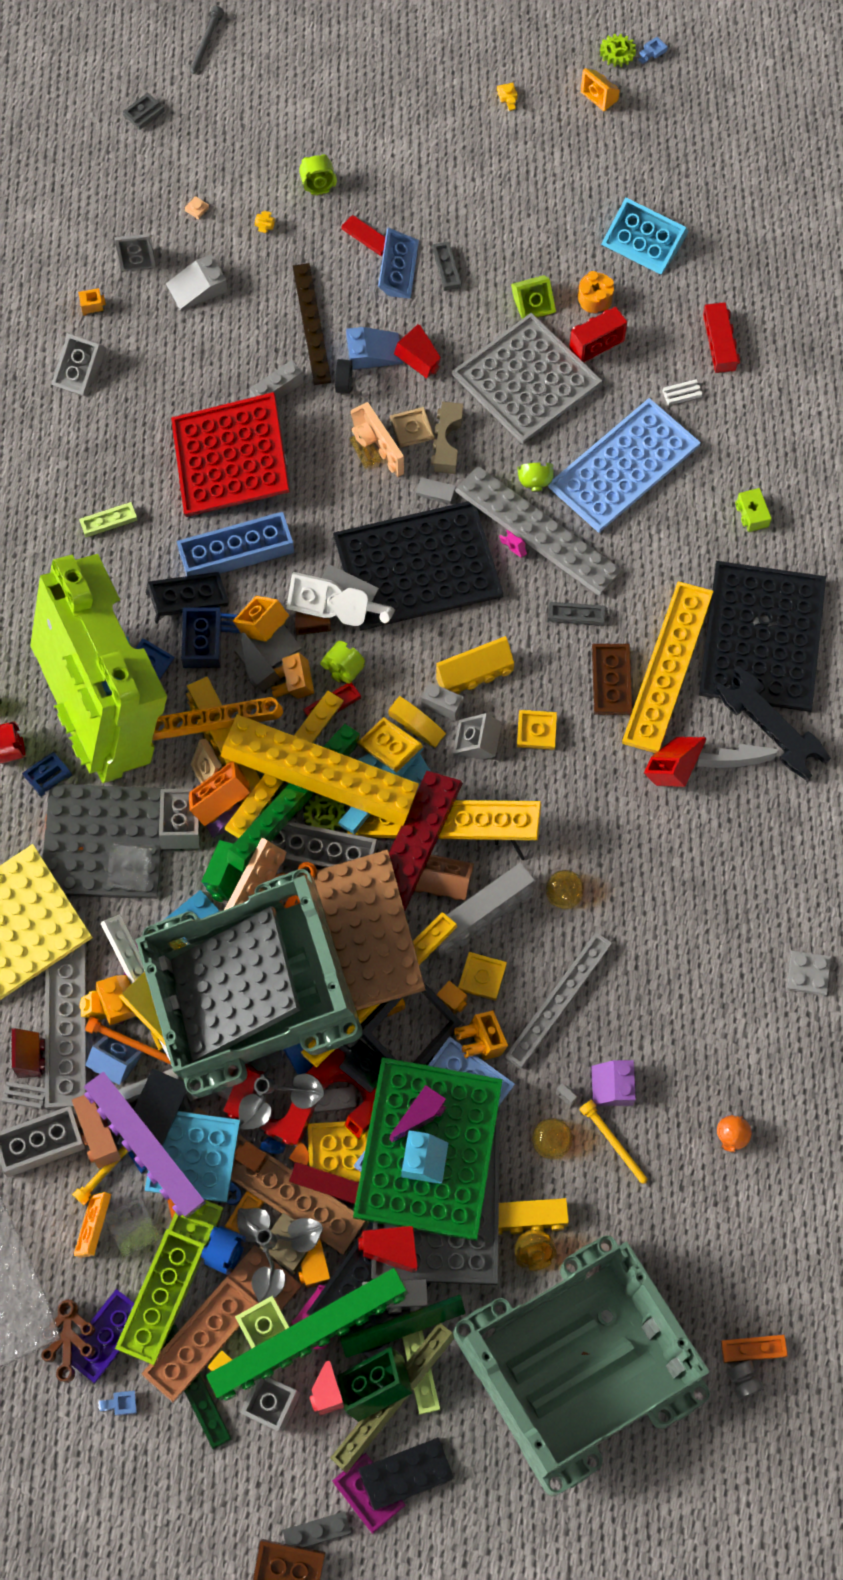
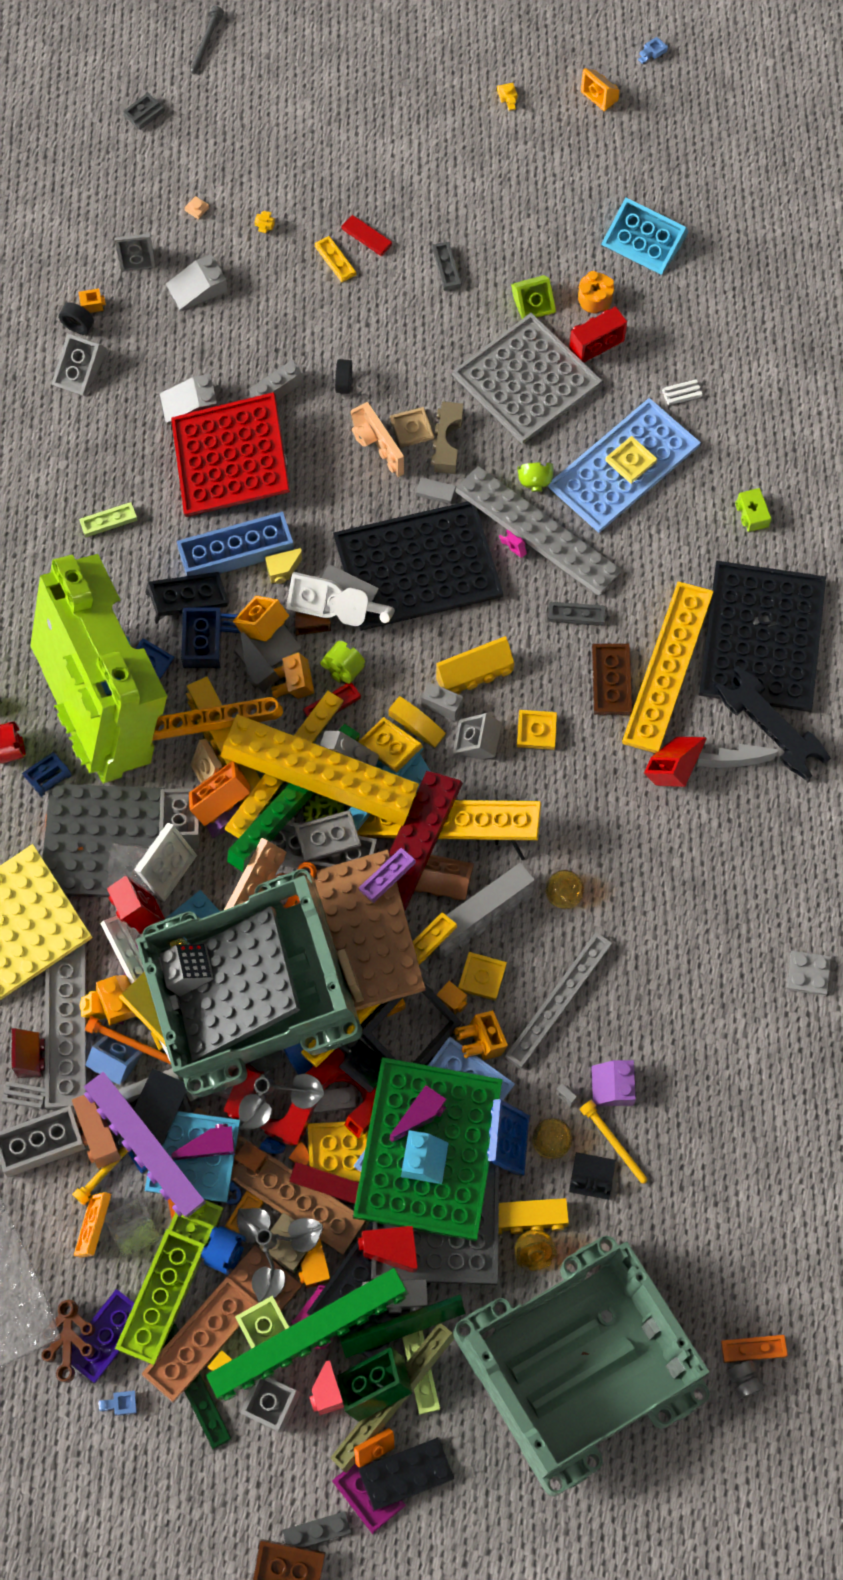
green brick [201,840,243,902] -> none
dark brown plate [292,263,331,385] -> none
lime brick [299,154,337,196] -> none
medium blue slope [346,327,403,370] -> none
clear yellow tile [349,436,381,468] -> none
medium blue slope [378,228,419,299] -> none
red slope [394,324,441,378] -> none
lime gear [600,34,636,67] -> none
red brick [703,302,740,373] -> none
orange cap [717,1115,752,1152] -> none
none -> black tyre [58,303,94,335]
none -> red brick [107,875,165,934]
none -> white plate [134,823,197,902]
none -> slope [160,374,217,425]
none -> light grey slope [160,944,214,996]
none -> magenta slope [171,1124,235,1161]
none -> light yellow slope [265,548,302,584]
none -> light grey tile [294,810,361,862]
none -> yellow tile [315,236,357,282]
none -> light grey brick [320,731,379,767]
none -> tan tile [337,949,364,1003]
none -> orange plate [354,1428,395,1468]
none -> medium lavender plate [359,848,416,903]
none -> blue plate [487,1099,529,1176]
none -> black hinge [569,1152,616,1200]
none -> light yellow plate [606,436,657,484]

